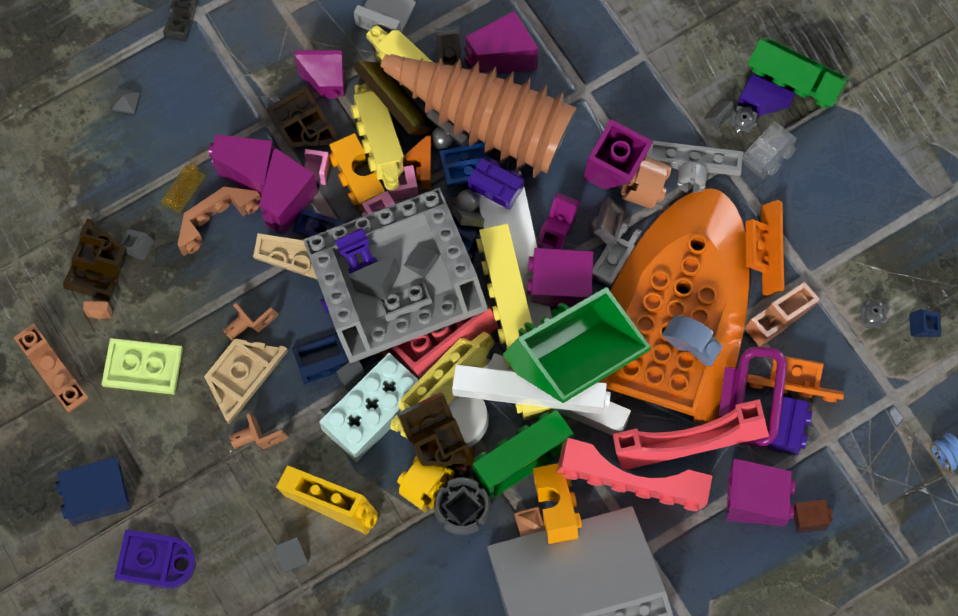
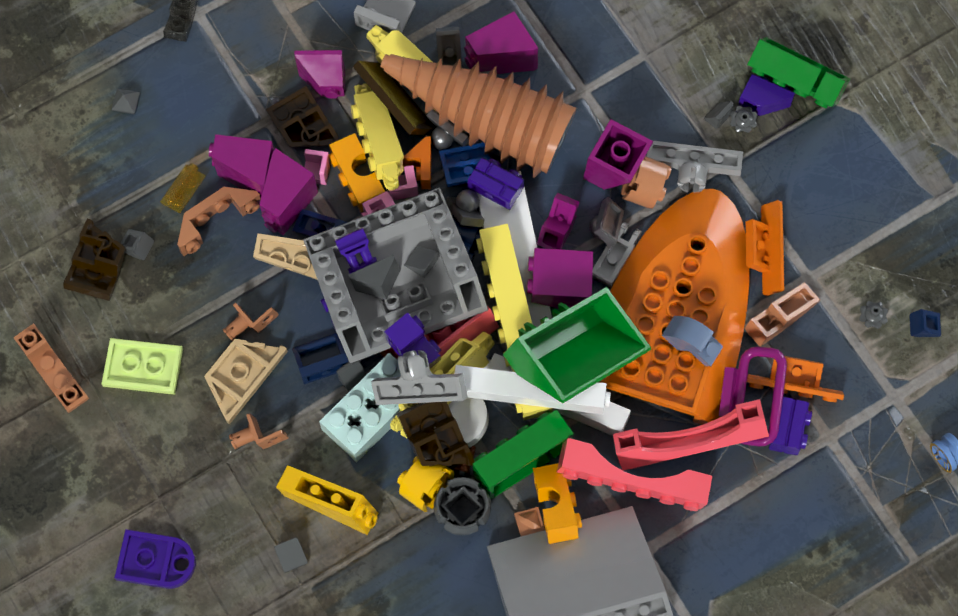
dark blue brick [55,457,131,525] -> none
nougat tile [83,301,112,319] -> none
magenta slope [726,459,795,526] -> none
clear brick [742,121,797,180] -> none
copper brick [794,499,833,533] -> none
none -> light grey plate [371,350,468,405]
none -> dark purple brick [384,313,441,368]

